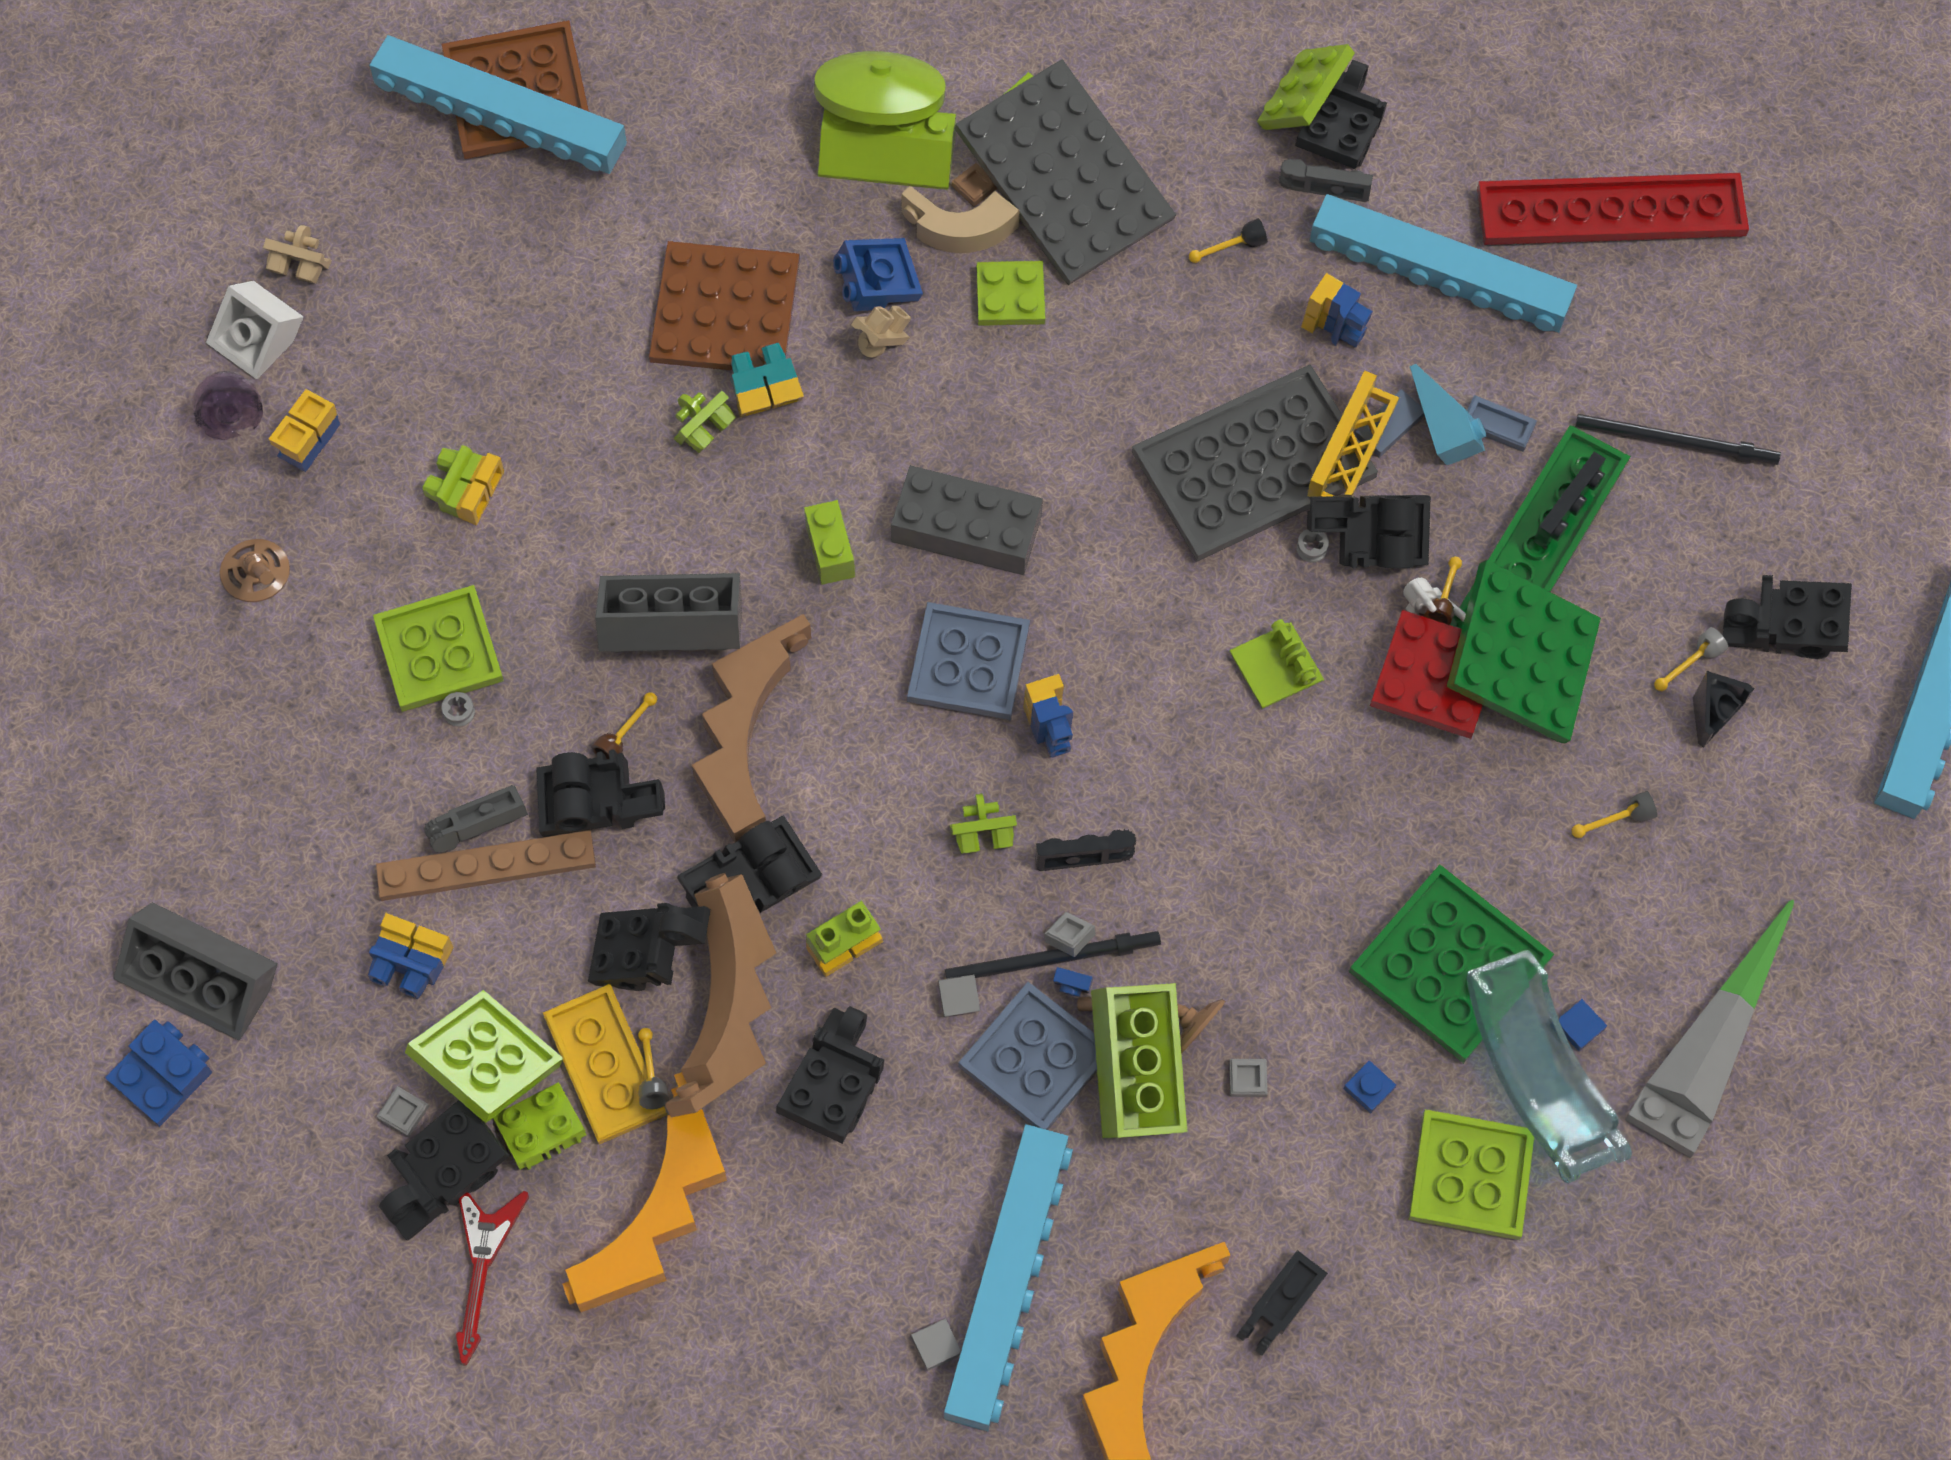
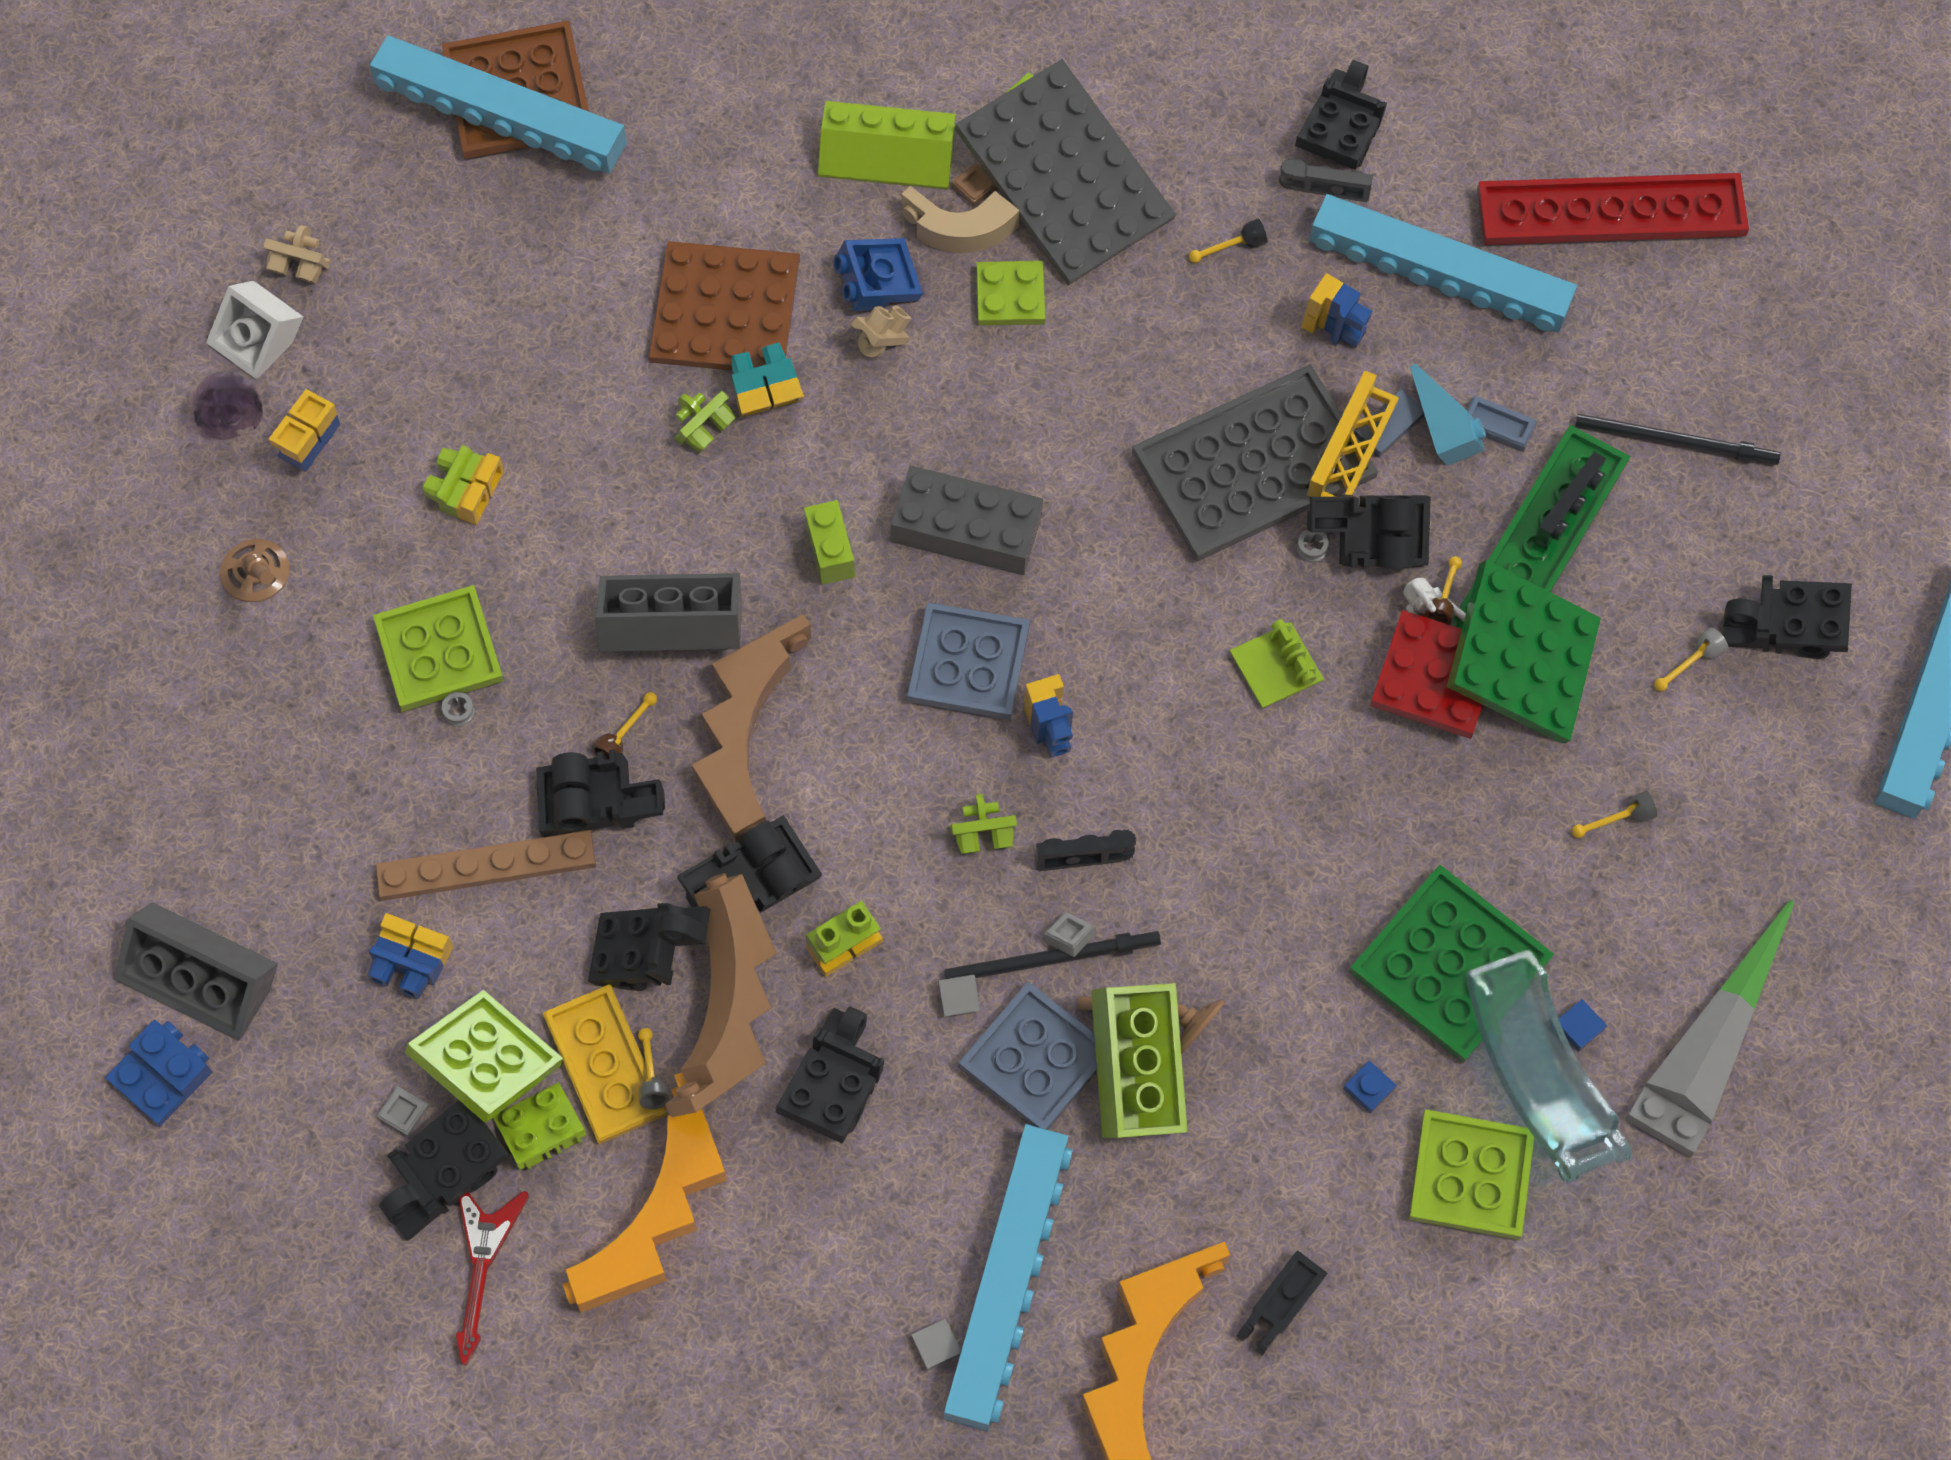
dark grey hinge [424,785,528,853] -> none
lime dish [814,51,946,125] -> none
blue plate [1053,967,1093,997] -> none
light grey tile [1229,1059,1268,1097] -> none
lime plate [1257,44,1355,130] -> none
black slope [1693,671,1755,748] -> none

